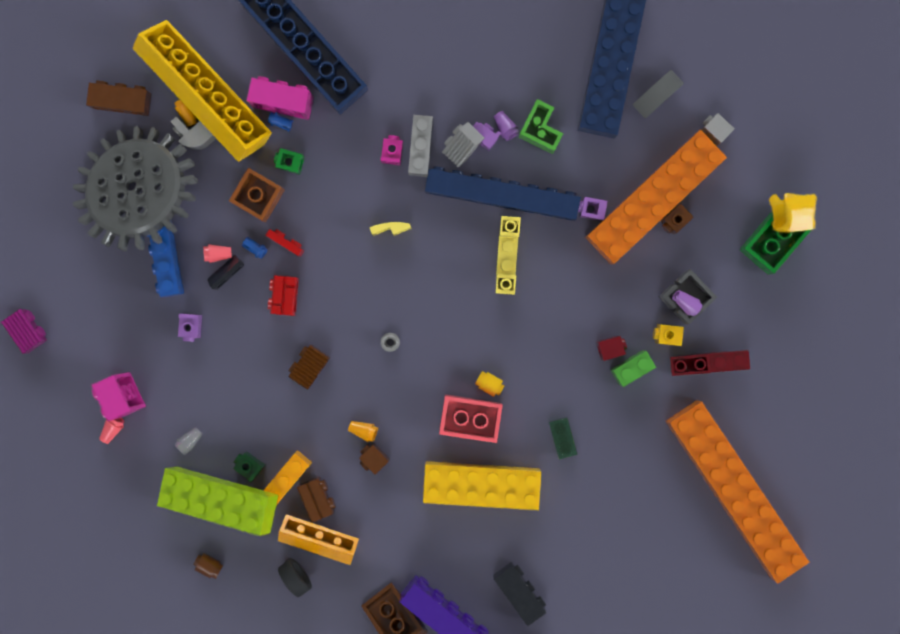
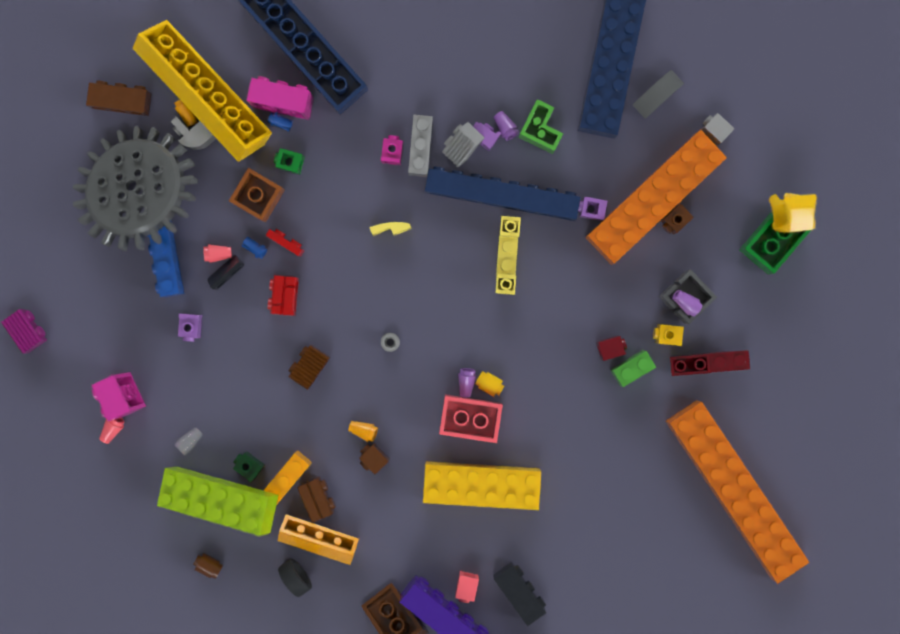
clear green plate [548,417,578,460] -> none
none -> coral brick [455,571,479,603]
none -> medium lavender cone [458,368,477,397]

